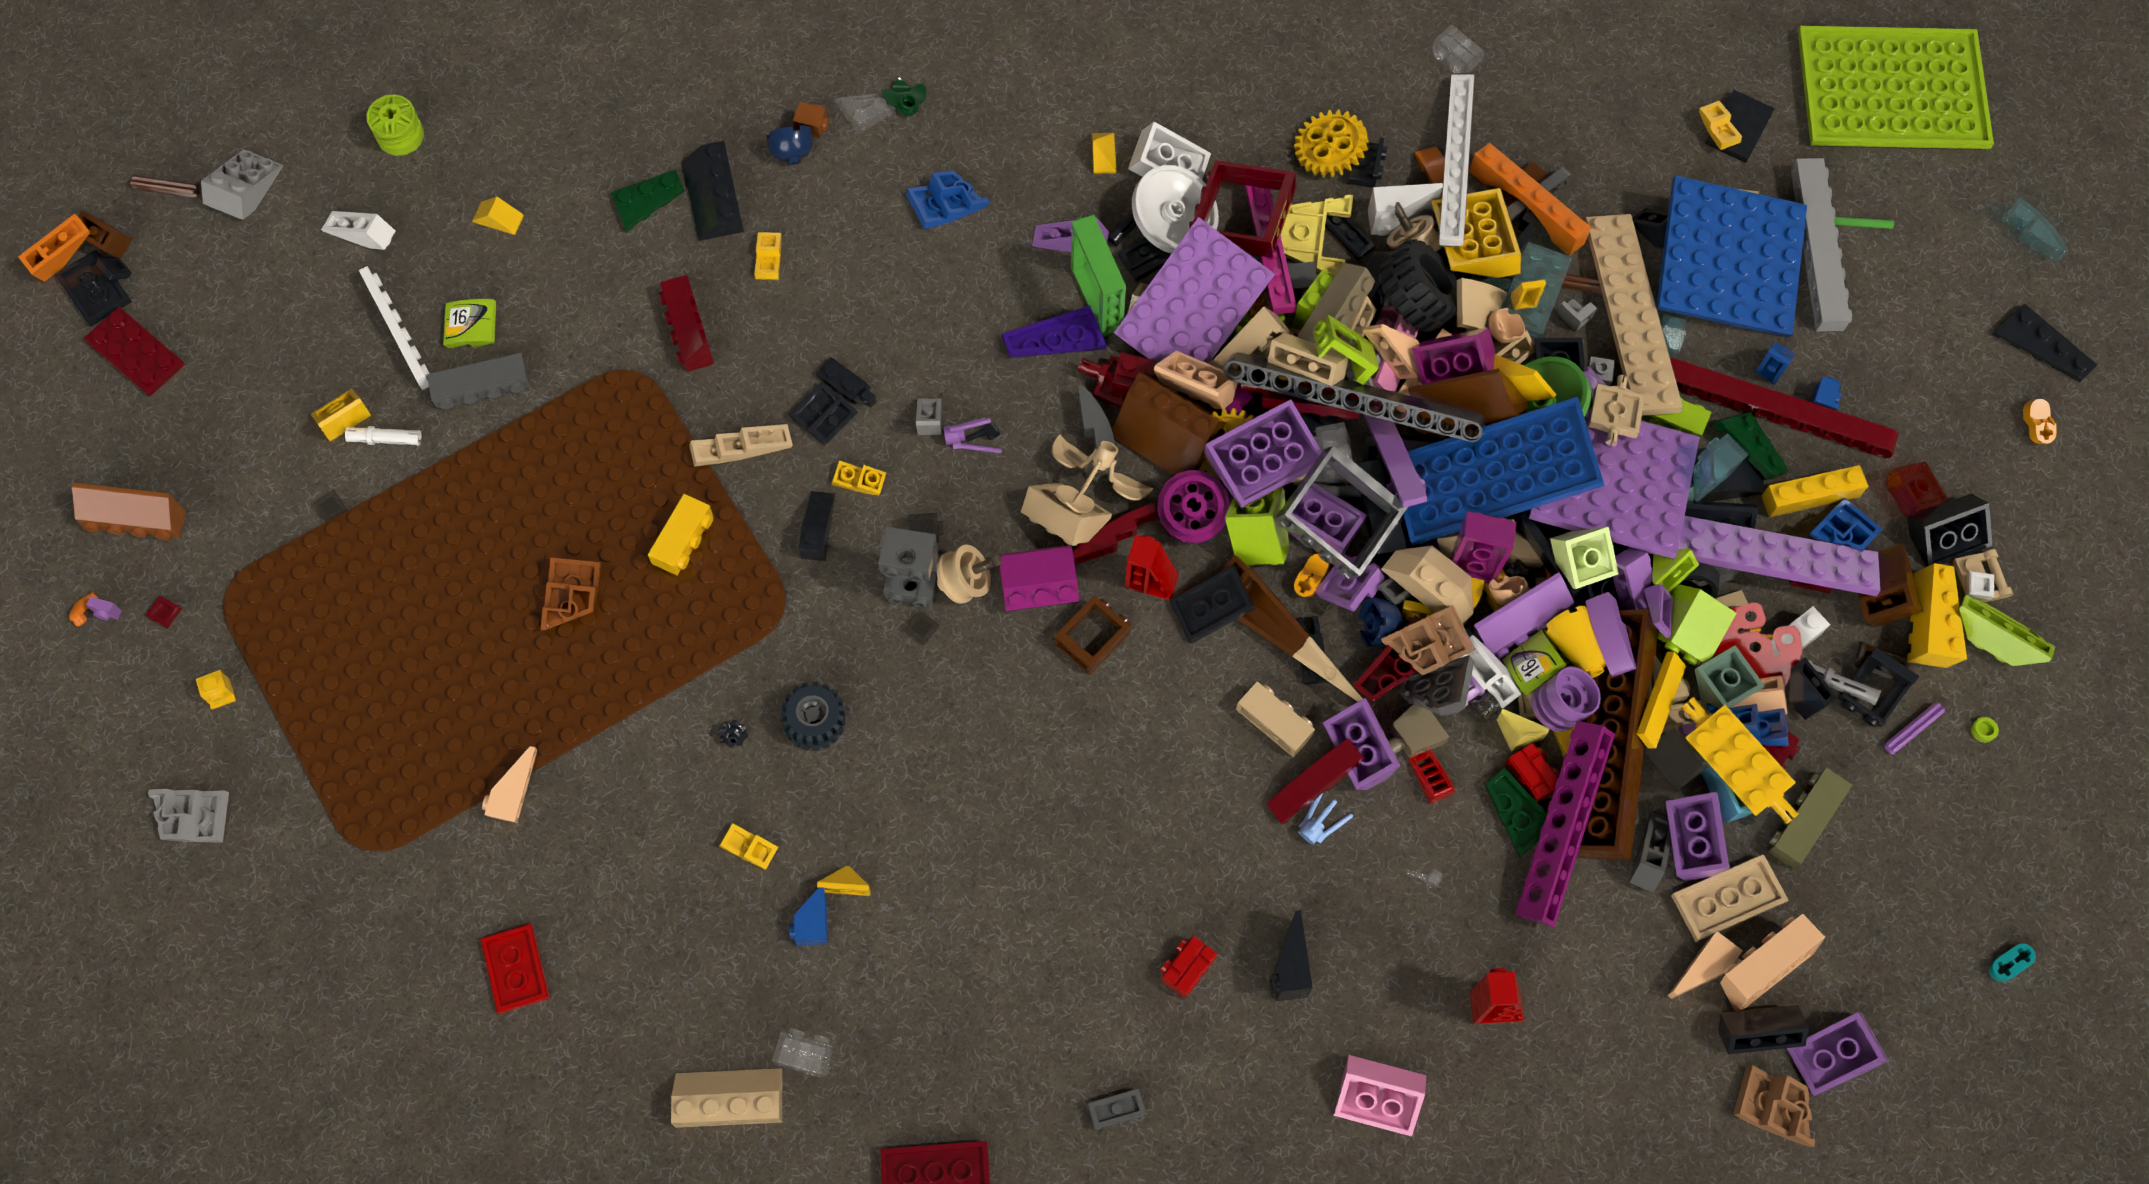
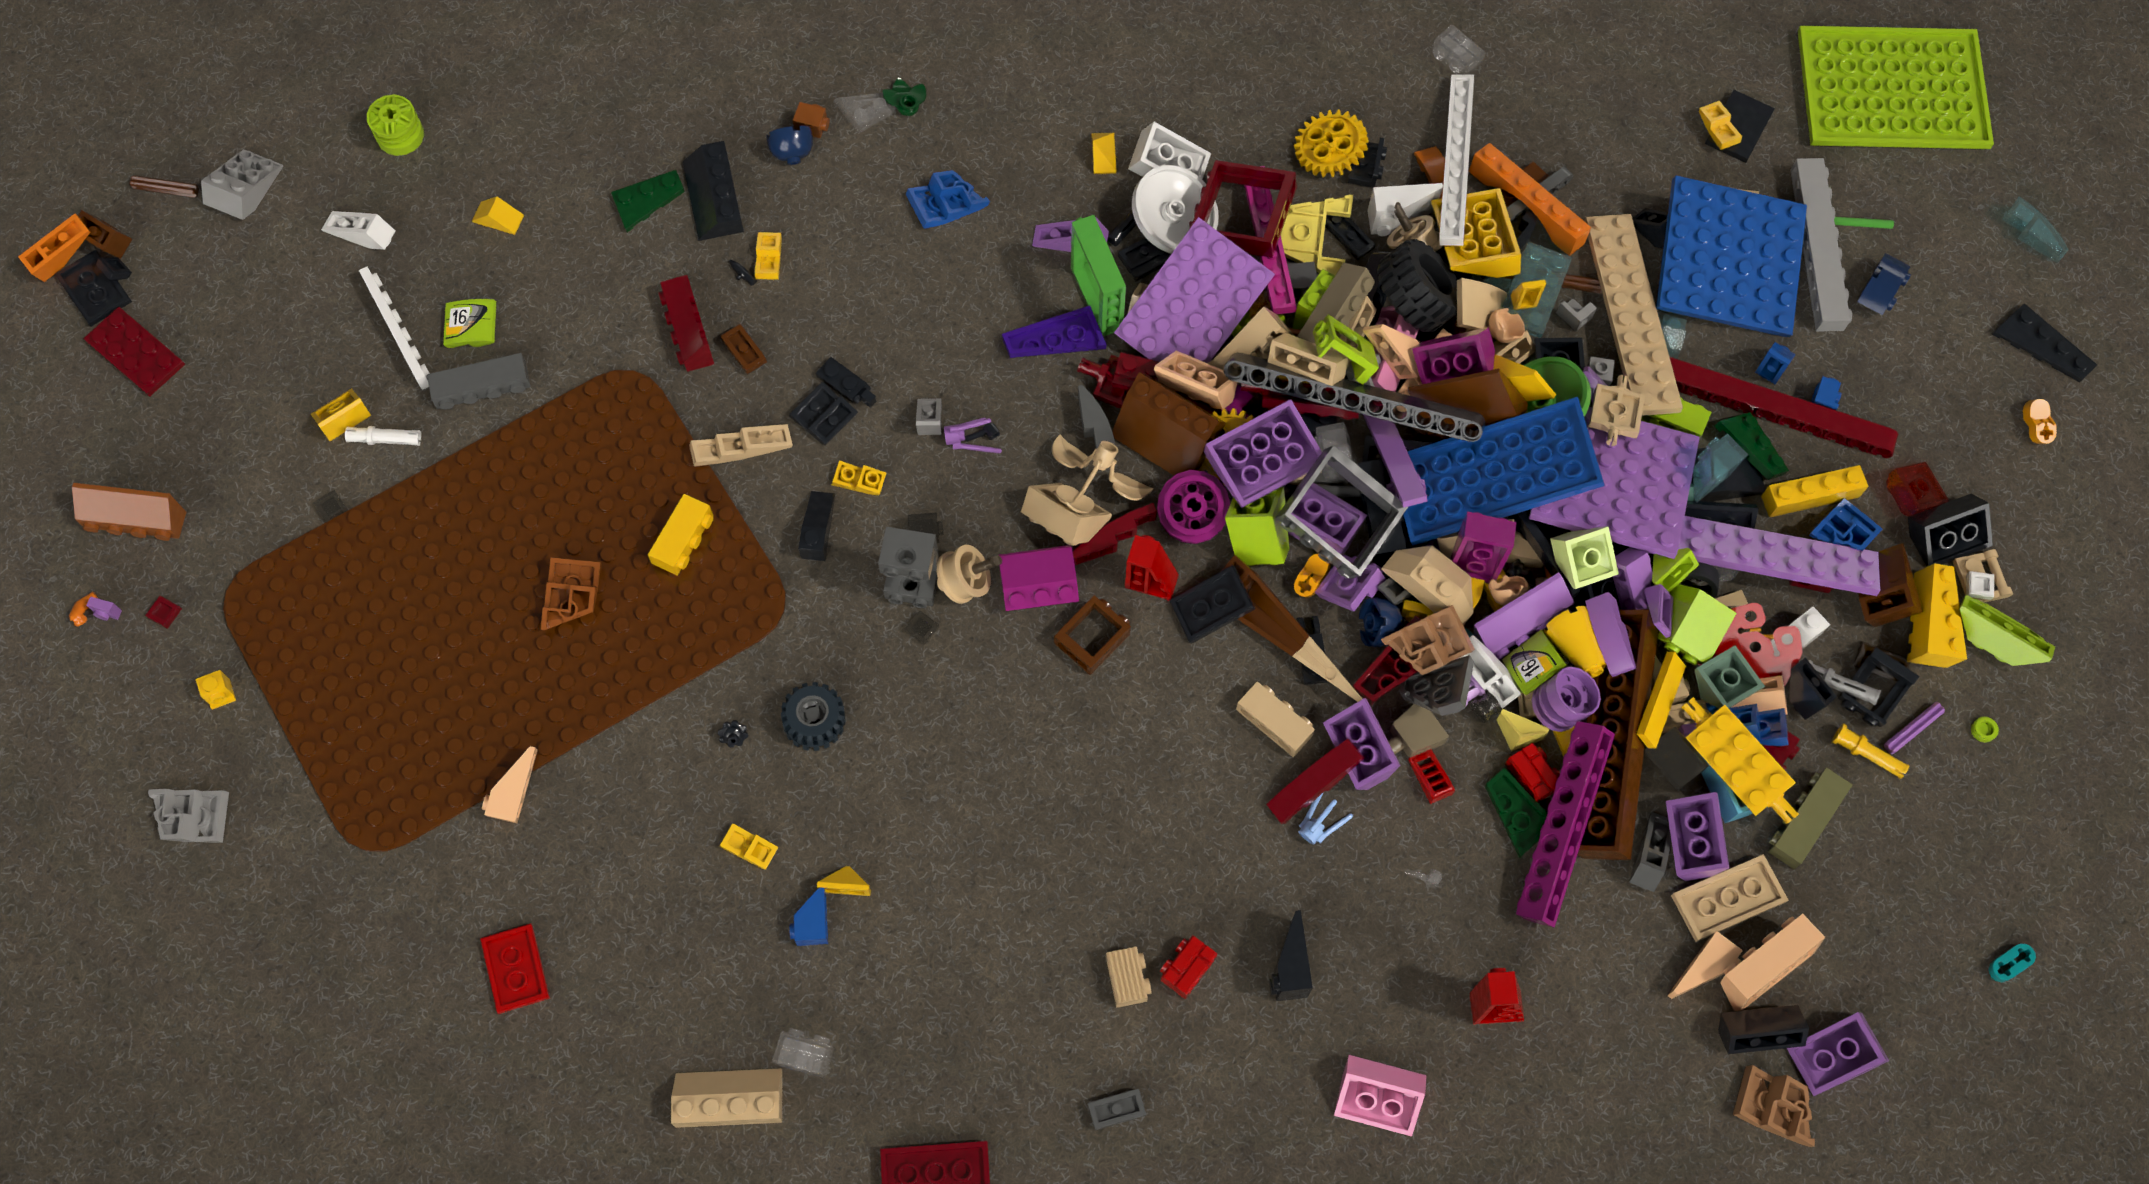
none -> reddish brown plate [721,324,767,375]
none -> black helmet [729,260,757,286]
none -> tan brick [1106,947,1151,1008]
none -> yellow pin [1831,723,1909,779]
none -> dark blue brick [1857,253,1911,315]

